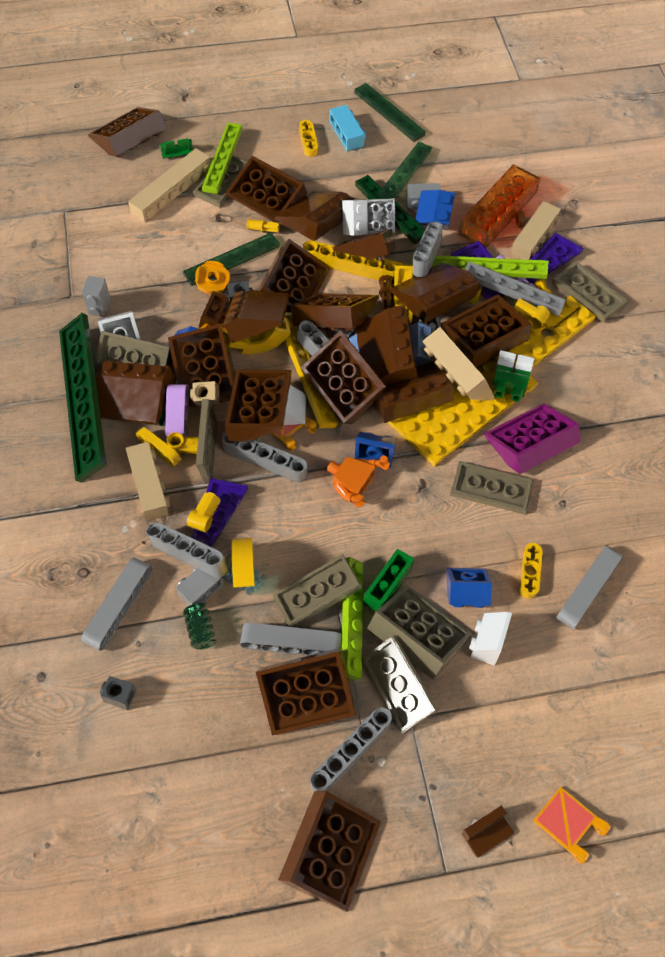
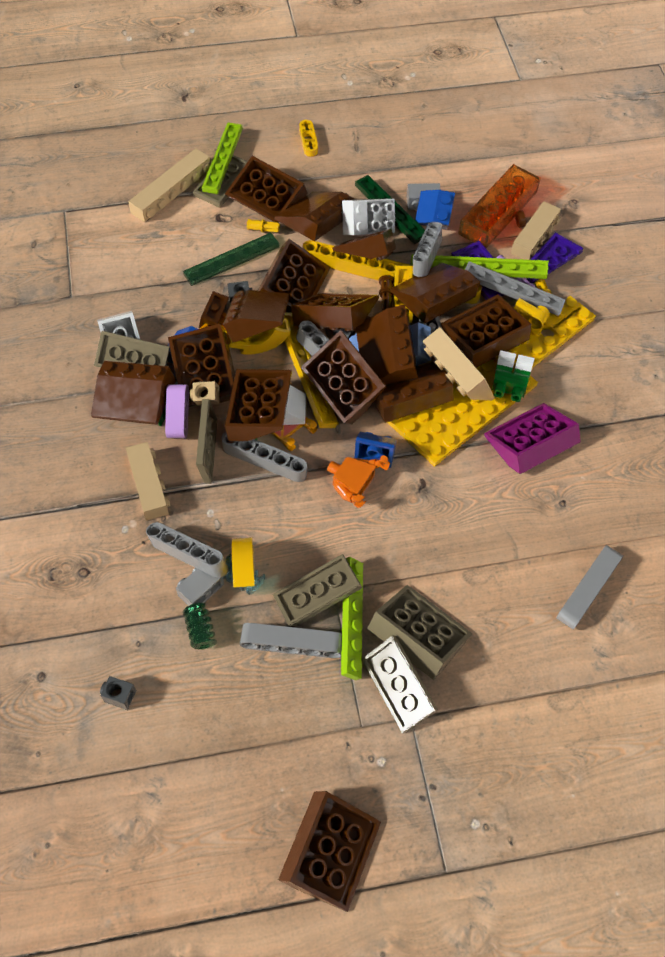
dark green plate [59,313,107,483] -> none
light grey beam [81,557,152,651] -> none
light grey brick [82,276,111,317] -> none
reddish brown slope [88,107,166,157] -> none
yellow beam [136,427,181,467] -> none
green hinge [160,138,193,159] -> none
yellow piece [167,432,198,455] -> none
yellow piece [187,492,220,533] -> none
dark purple wing [192,478,248,547] -> none
light orange plate [195,261,230,295] -> none
reddish brown slope [256,647,356,736] -> none
light grey beam [310,707,392,793] -> none
medium azure brick [329,105,366,151] -> none
clear green tile [355,83,426,142] -> none
green brick [363,548,414,612] -> none
clear green tile [378,141,432,199] -> none
blue slope [446,568,492,608] -> none
dark tan tile [450,461,533,515] -> none
reddish brown panel [462,805,514,858] -> none
white slope [469,612,512,666] -> none
yellow beam [520,543,543,599] -> none
flag [533,787,611,864] -> none
dark tan plate [552,261,628,322] -> none

